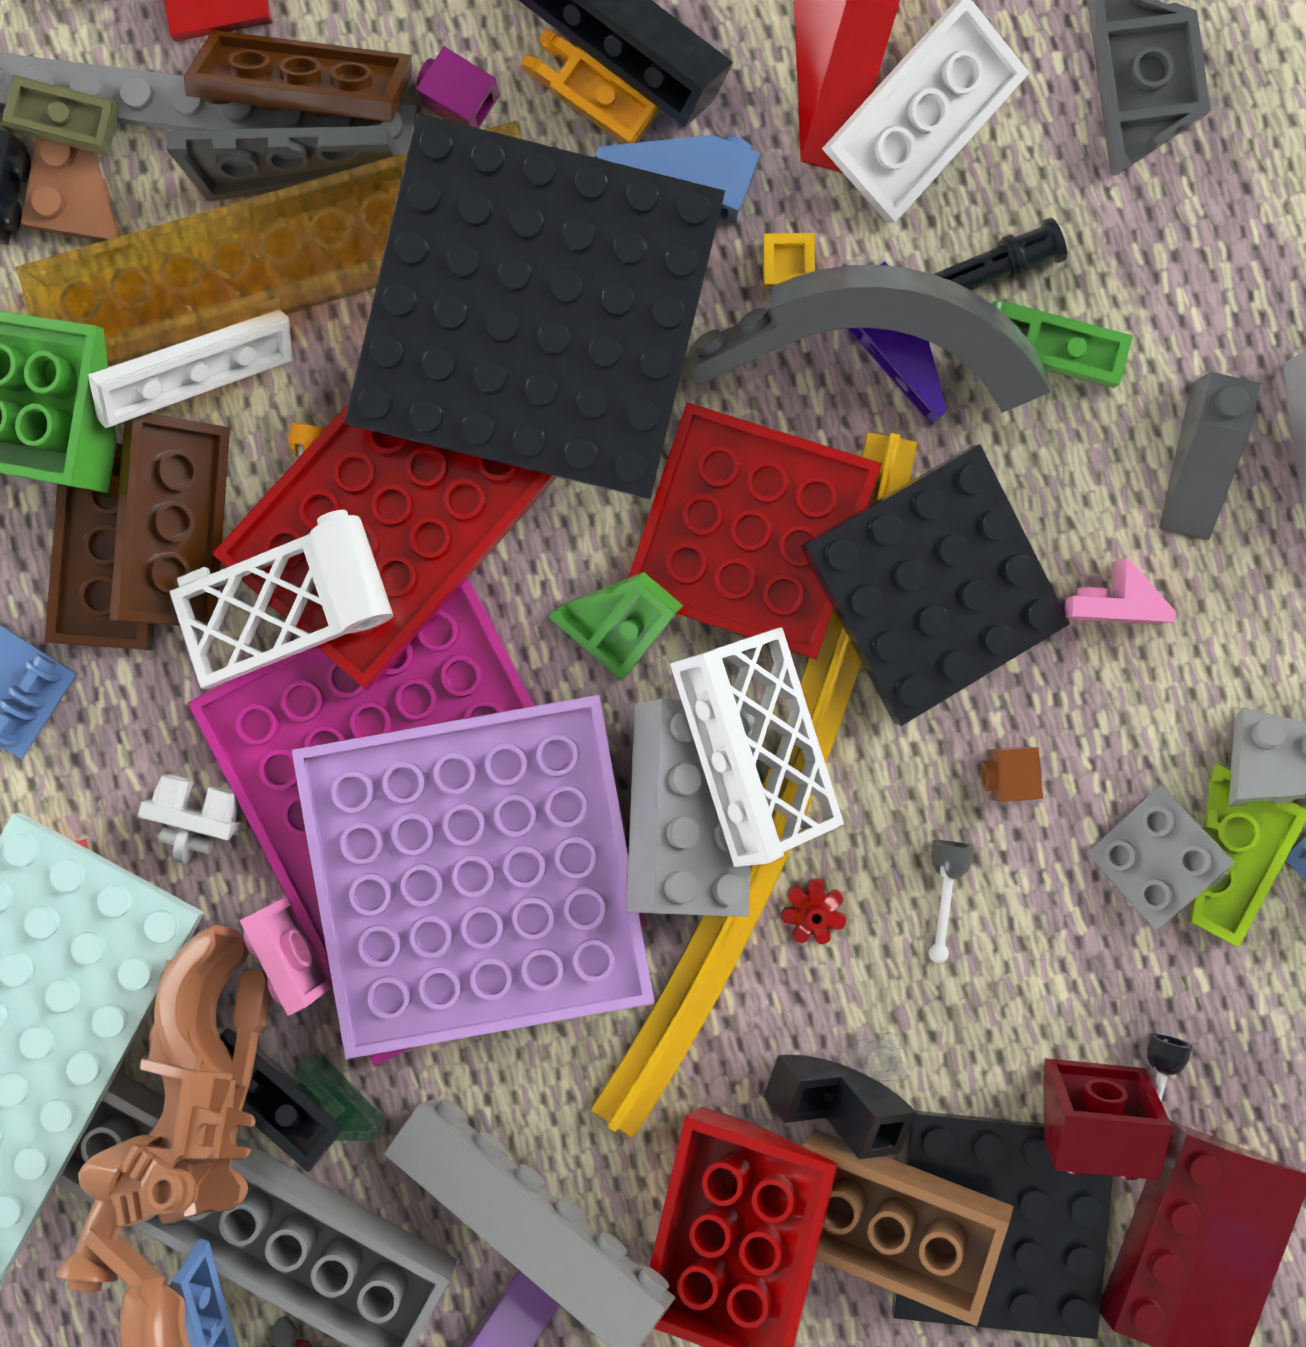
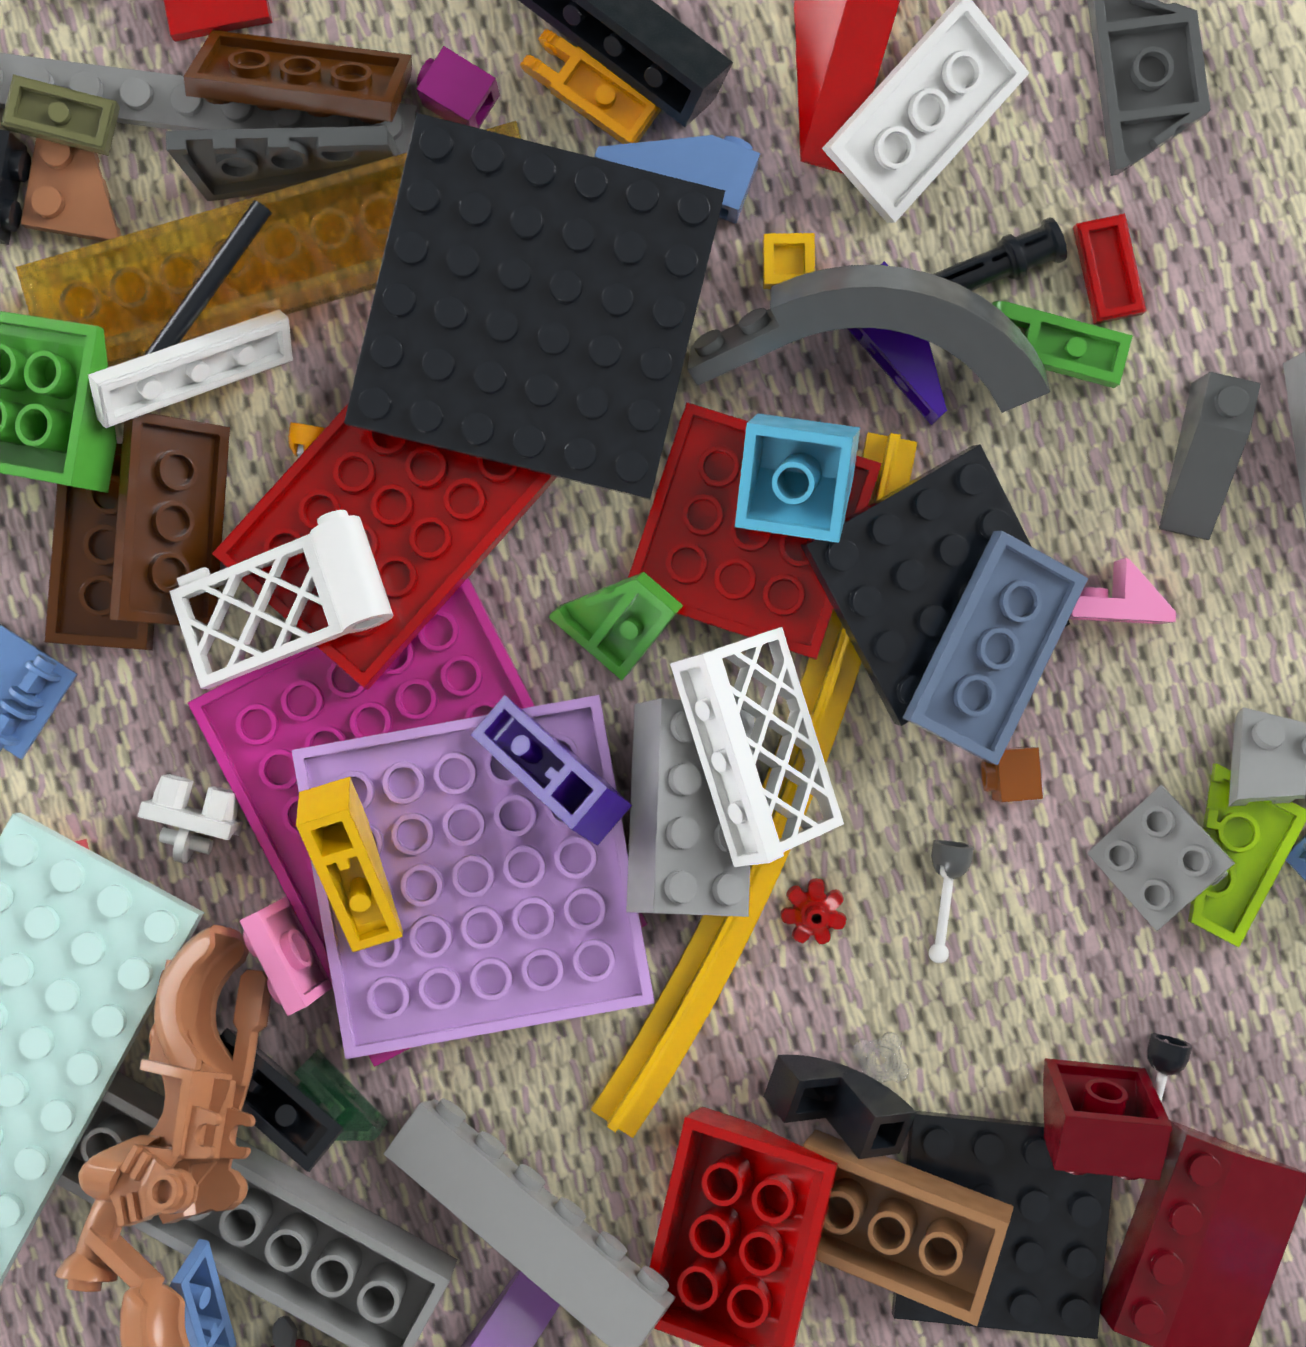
none -> black bar [144,200,272,355]
none -> yellow slope [296,777,403,952]
none -> dark purple slope [471,695,632,846]
none -> medium azure slope [735,413,861,543]
none -> sand blue plate [903,531,1088,765]
none -> red tile [1073,213,1147,325]

